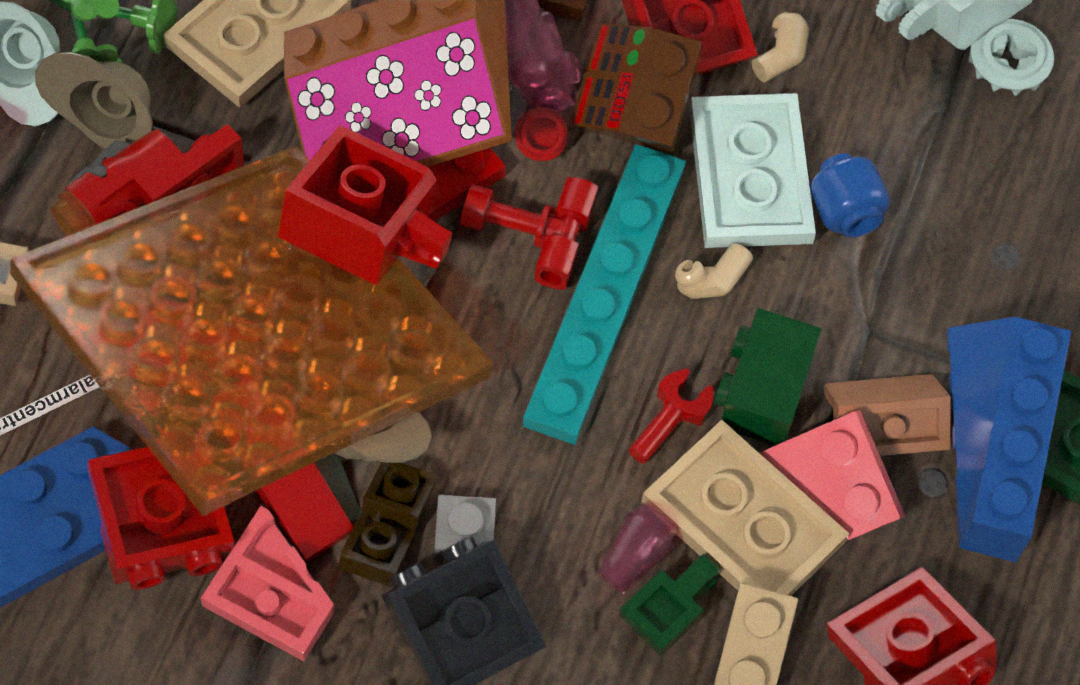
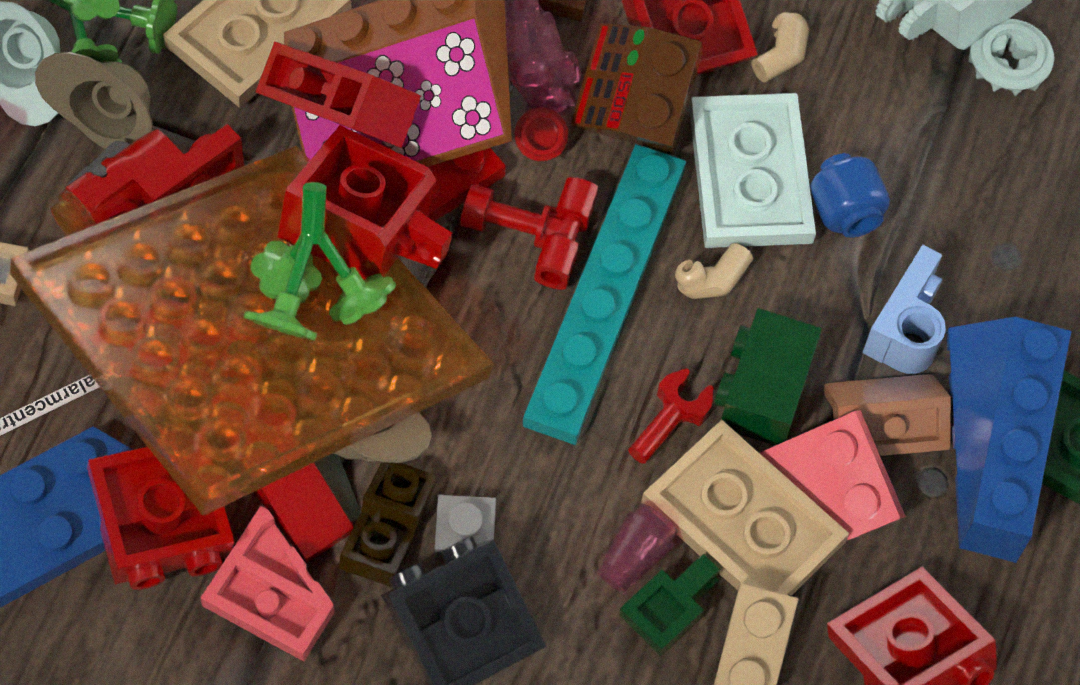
none -> bright green plant [243,182,396,341]
none -> red slope [255,41,422,148]
none -> light blue plate [863,245,946,374]

